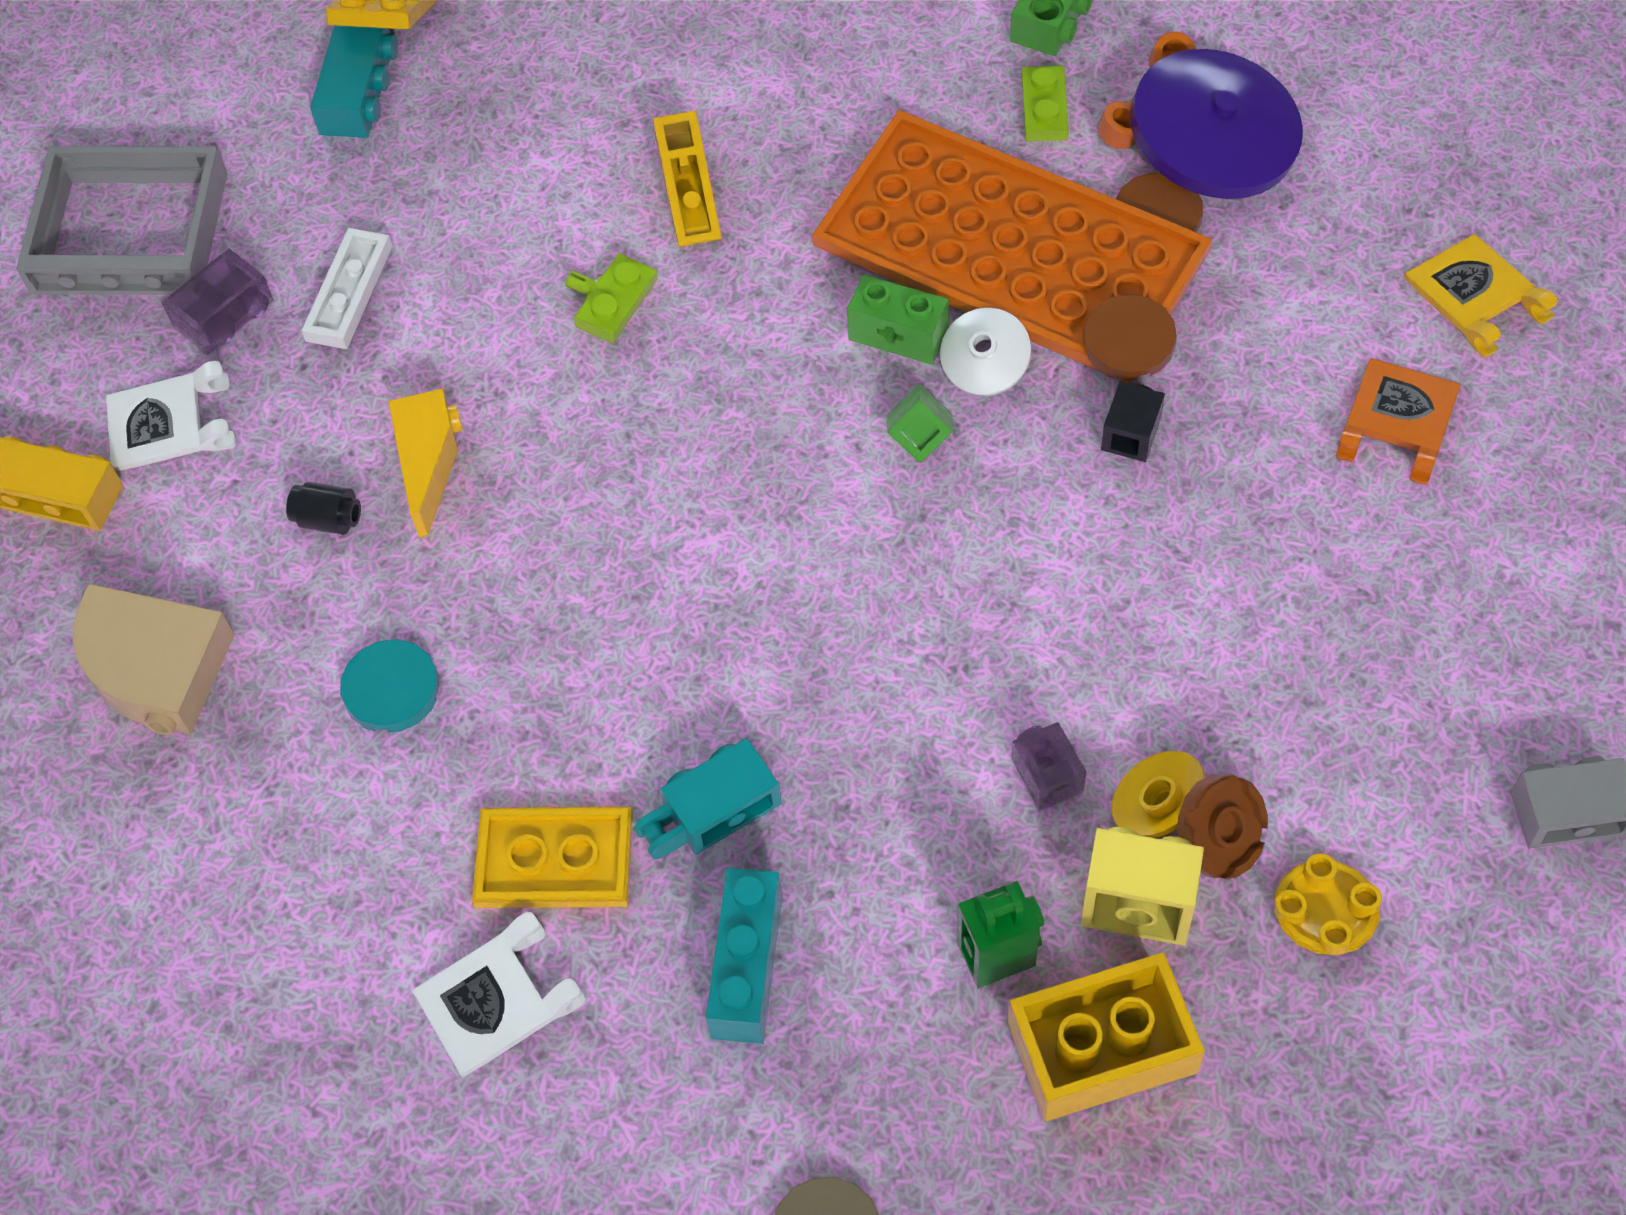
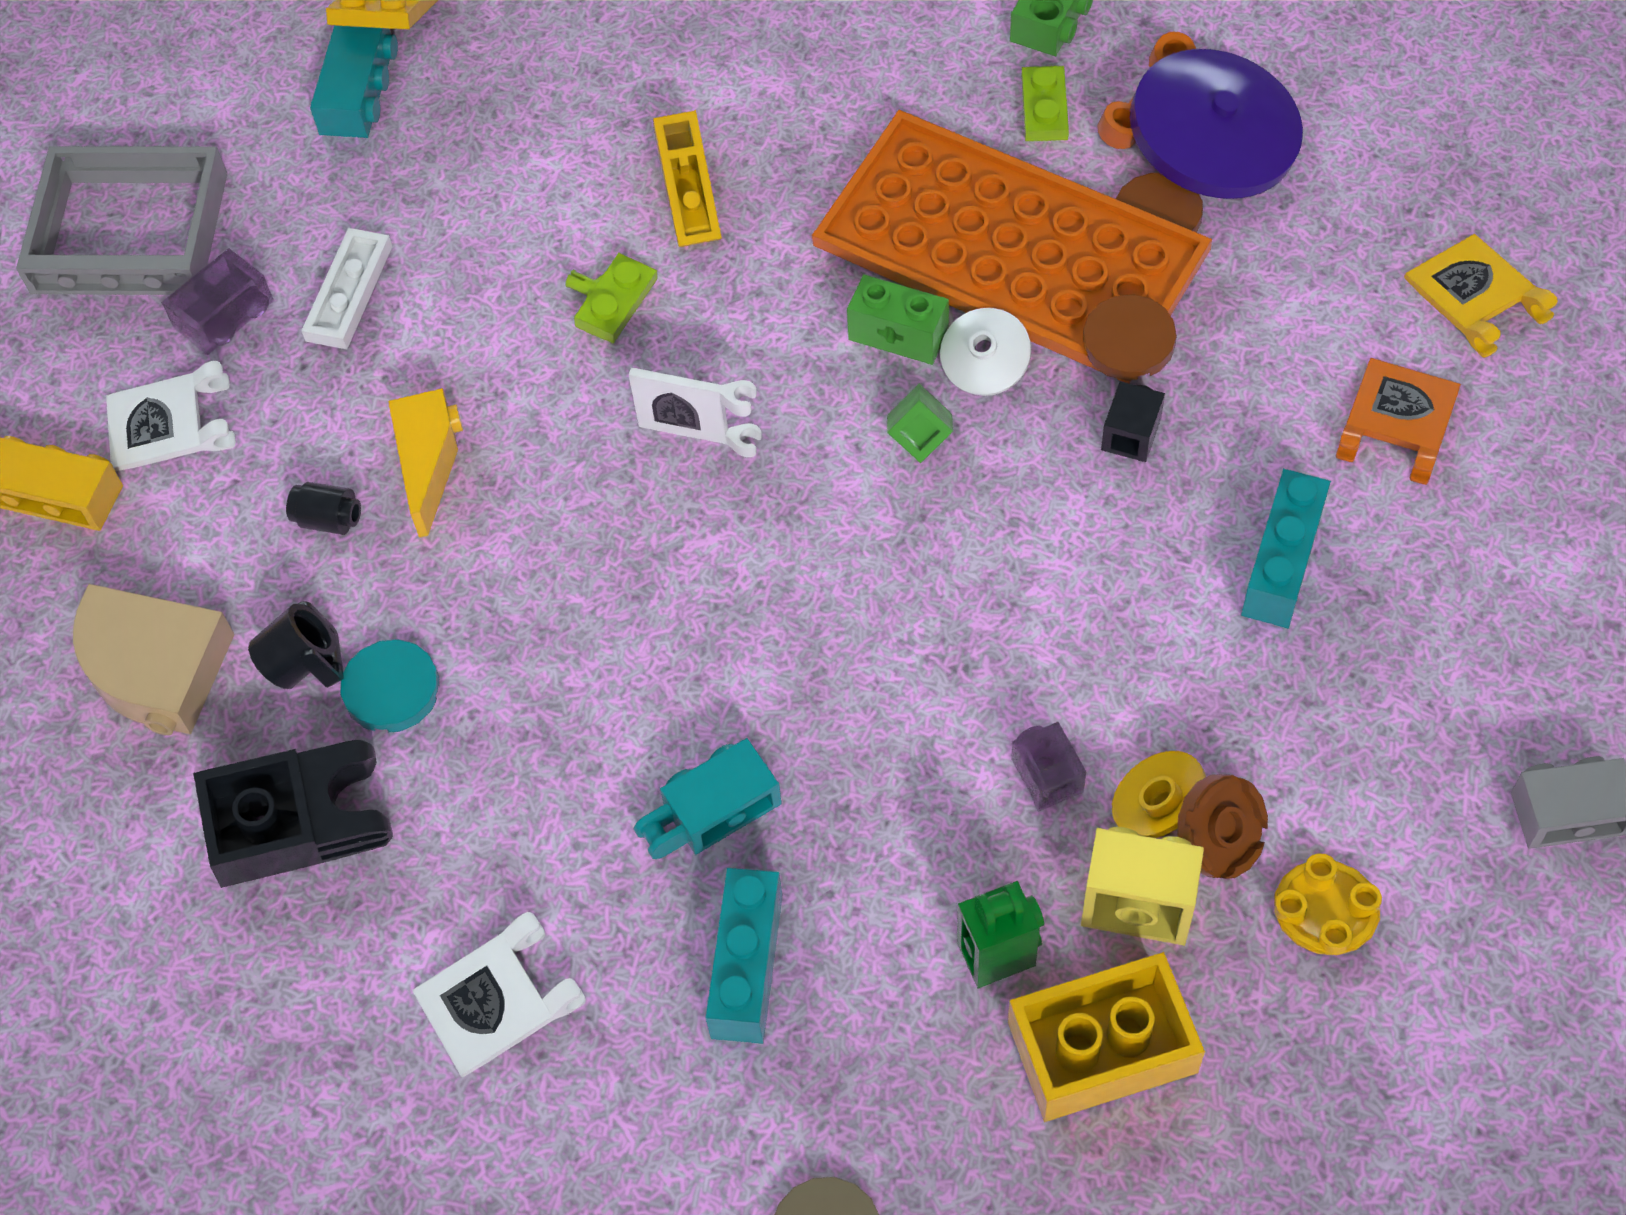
yellow tile [472,807,633,908] -> none
none -> black brick [193,740,393,888]
none -> black piece [248,601,344,689]
none -> white flag [629,367,762,457]
none -> teal brick [1241,468,1331,629]

